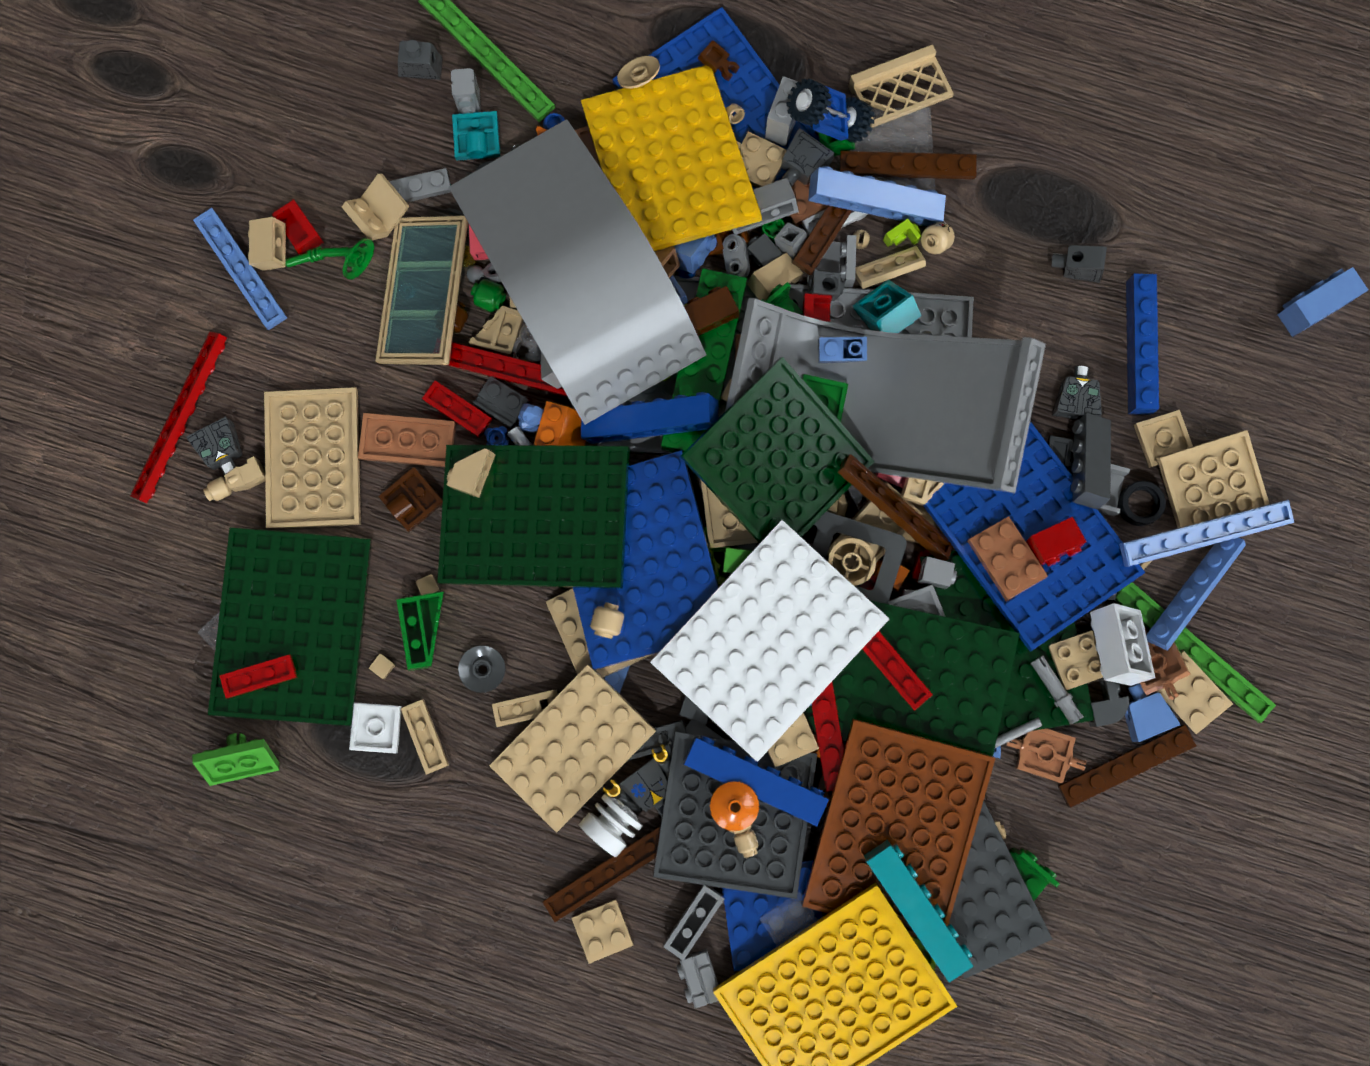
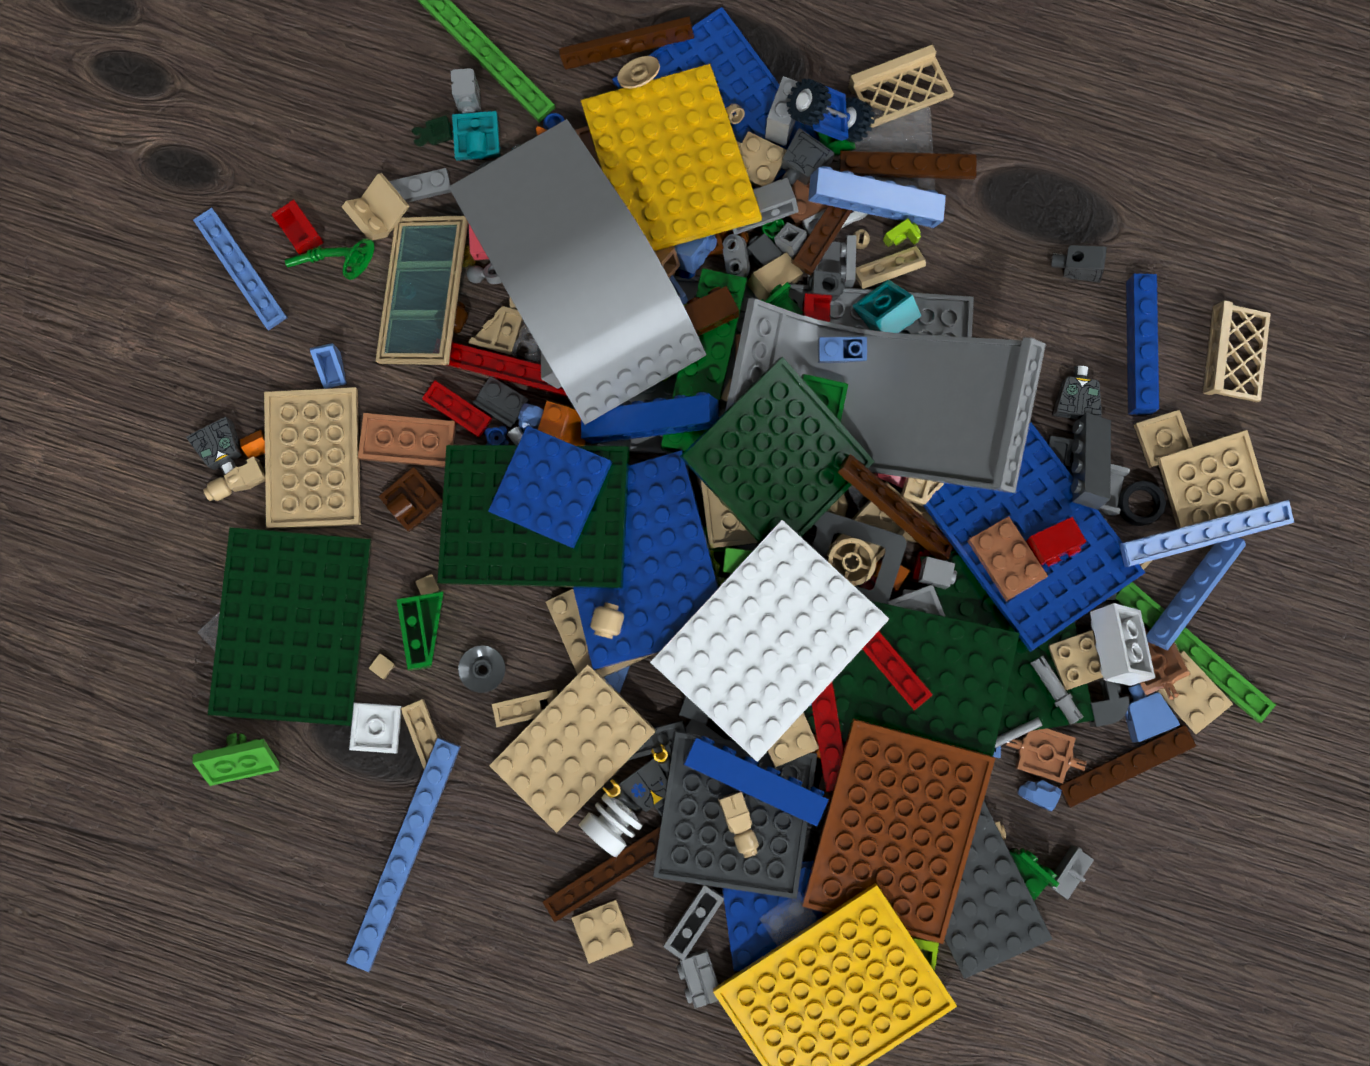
red plate [130,332,227,503] -> none
red plate [219,654,298,699] -> none
tan brick [248,217,286,271] -> none
dark grey torso [398,40,443,80] -> none
tan slope [447,448,496,498] -> none
green head [471,279,506,312] -> none
reddish brown plate [698,40,740,81] -> none
orange dish [710,781,759,831] -> none
teal brick [864,839,974,983] -> none
tan head [921,222,955,254] -> none
medium blue brick [1277,267,1368,337] -> none
none -> orange slope [240,430,265,458]
none -> medium blue slope [310,343,346,389]
none -> medium blue plate [346,738,461,972]
none -> clear green plate [412,115,453,147]
none -> blue plate [489,426,612,549]
none -> reddish brown plate [559,17,694,70]
none -> medium blue rock [1018,780,1062,811]
none -> light grey panel [1047,845,1094,899]
none -> tan fence [1203,300,1271,402]

